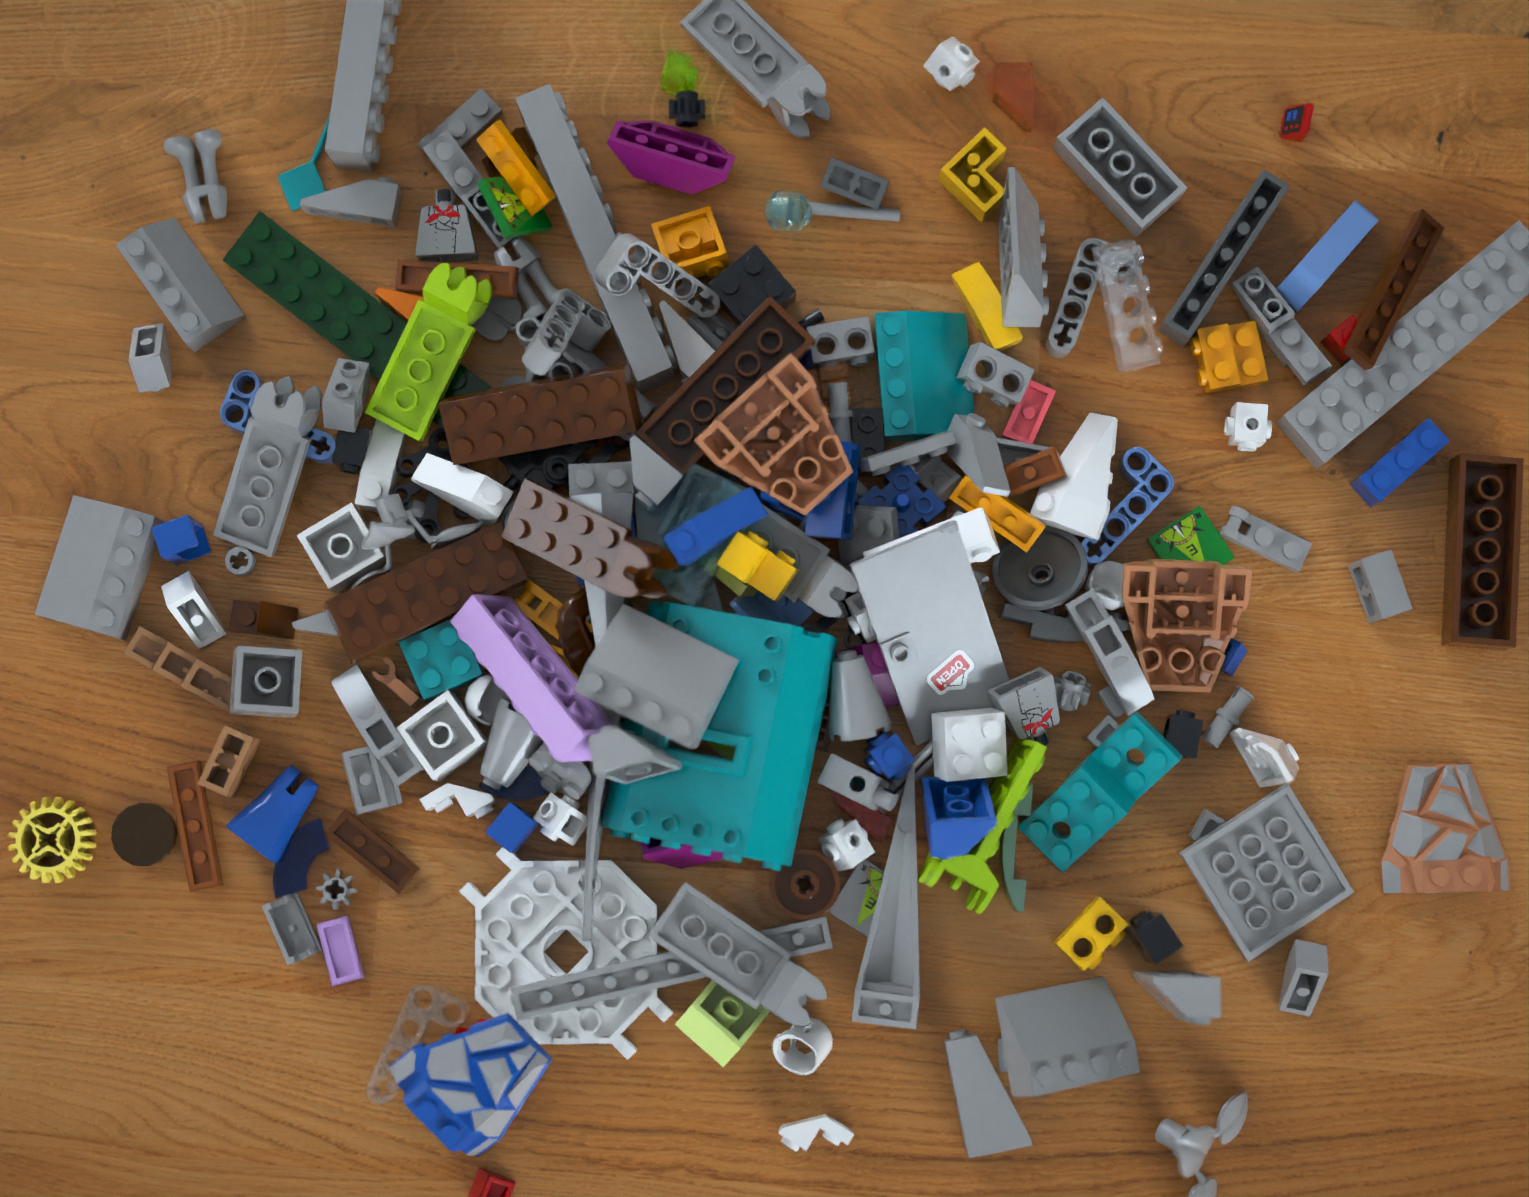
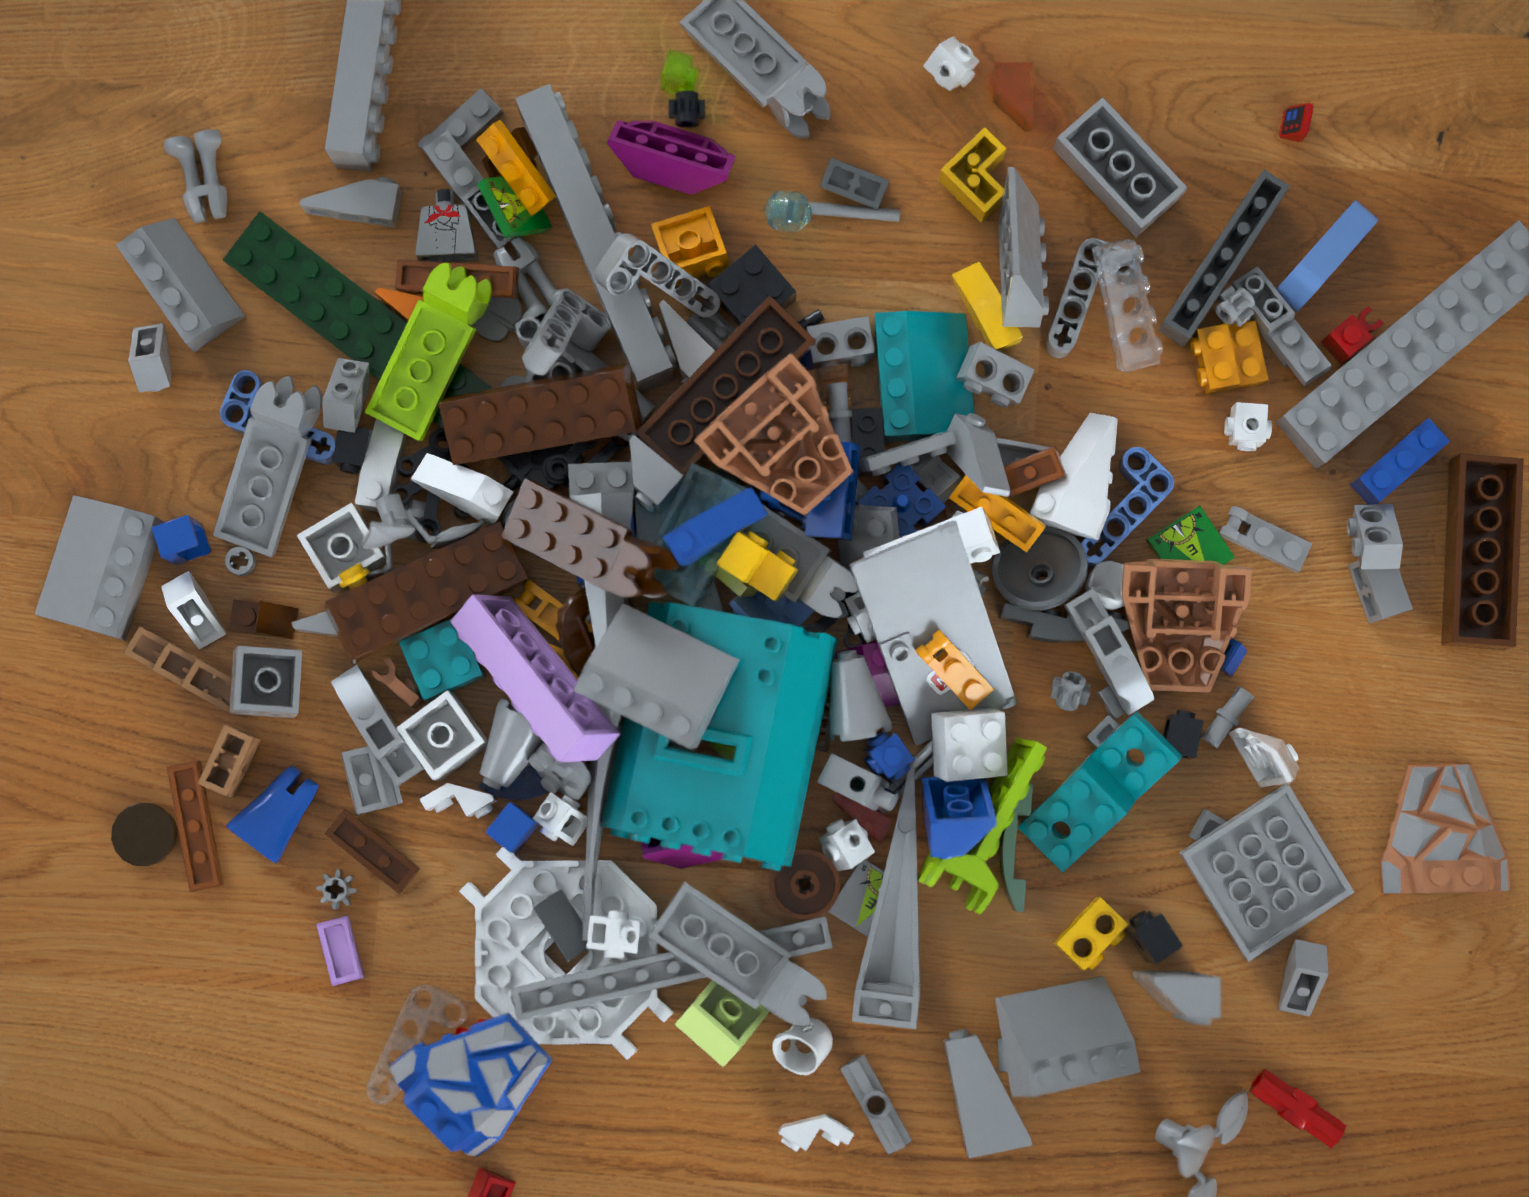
light yellow gear [8,797,97,883] -> none
light grey hinge [262,892,323,965] -> none
clear blue tile [273,818,330,898] -> none
teal piece [277,115,330,212] -> none
white hair [464,675,511,726] -> none
light grey slope [588,725,682,784] -> none
light grey torso [987,666,1060,746] -> none
coral plate [1001,380,1056,444] -> none
reddish brown plate [1343,209,1444,370] -> none
none -> yellow plate [338,562,370,590]
none -> dark grey slope [533,889,589,962]
none -> white brick [587,911,640,958]
none -> light grey piece [840,1054,912,1154]
none -> light orange plate [915,629,994,710]
none -> light grey gear [1215,286,1255,327]
none -> red piece [1249,1069,1347,1149]
none -> light grey brick [1347,504,1403,569]

